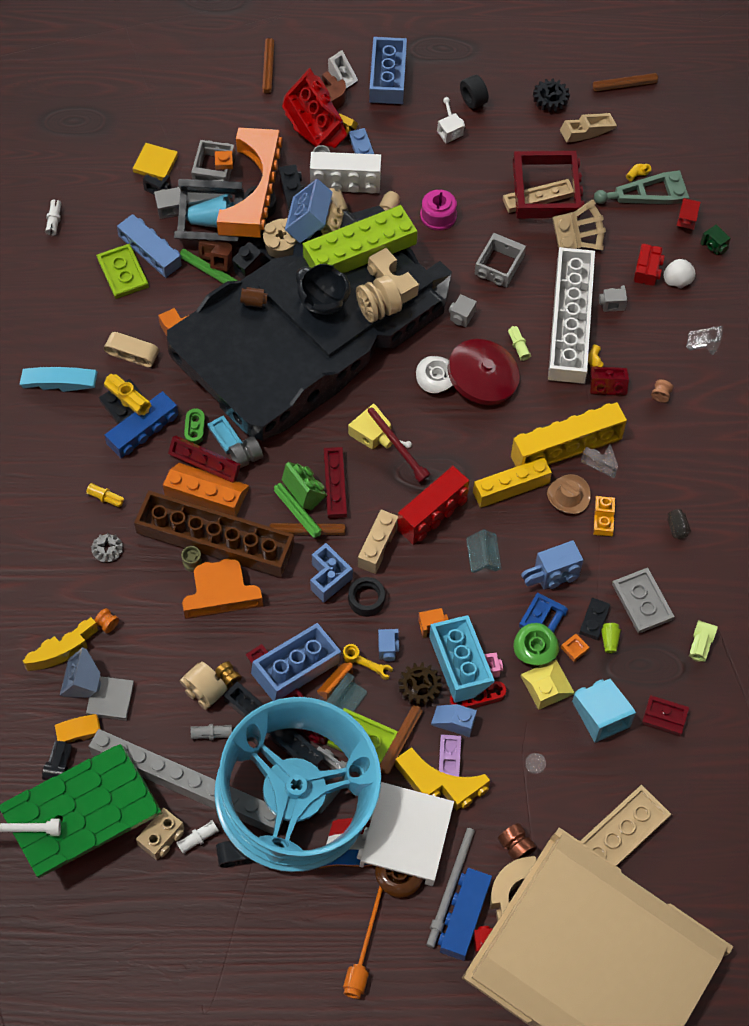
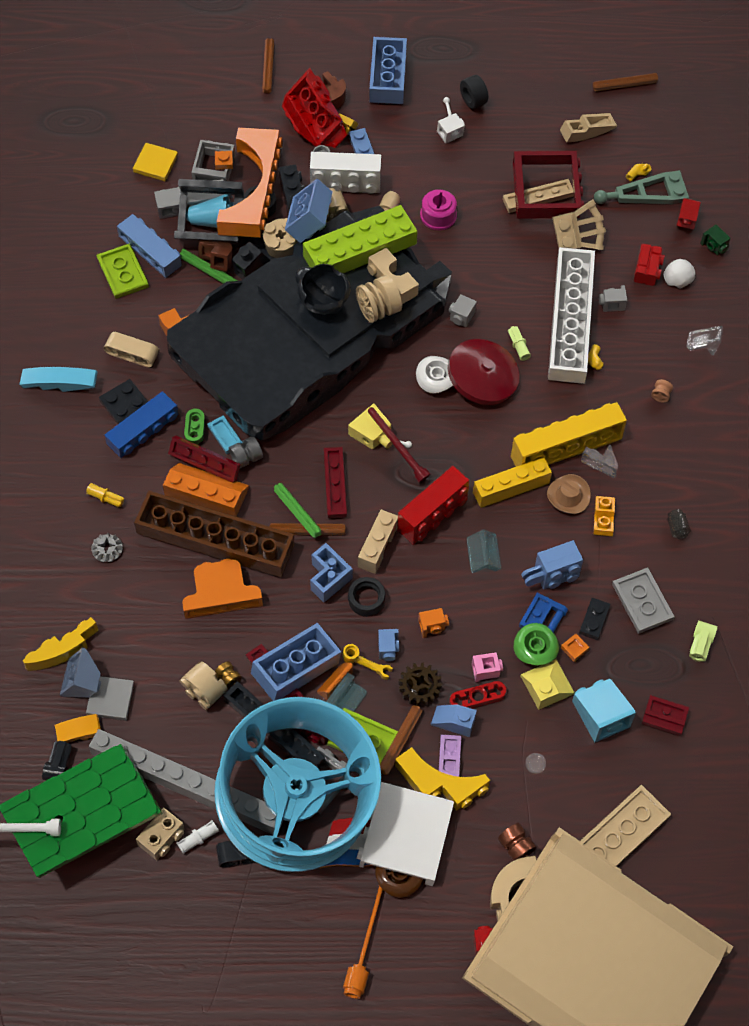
white pin [45,200,62,236] -> none
orange wheel [94,608,119,633] -> none
yellow piece [104,374,151,416] -> none
black bracket [143,174,171,195] -> none
olive wheel [181,546,202,572] -> none
light grey pin [191,724,232,740] -> none
reddish brown brick [240,287,267,308] -> none
bright green slope [282,462,327,510] -> none
tan hinge [321,201,344,235] -> none
white slope [328,50,358,88] -> none
light grey bar [426,828,475,948] -> none
medium azure slope [429,615,495,703] -> none
blue brick [437,868,492,961] -> none
light grey window [475,233,526,287] -> none
black gear [533,78,570,112] -> none
dark red bracket [590,367,629,395] -> none
lime cone [601,623,621,653] -> none

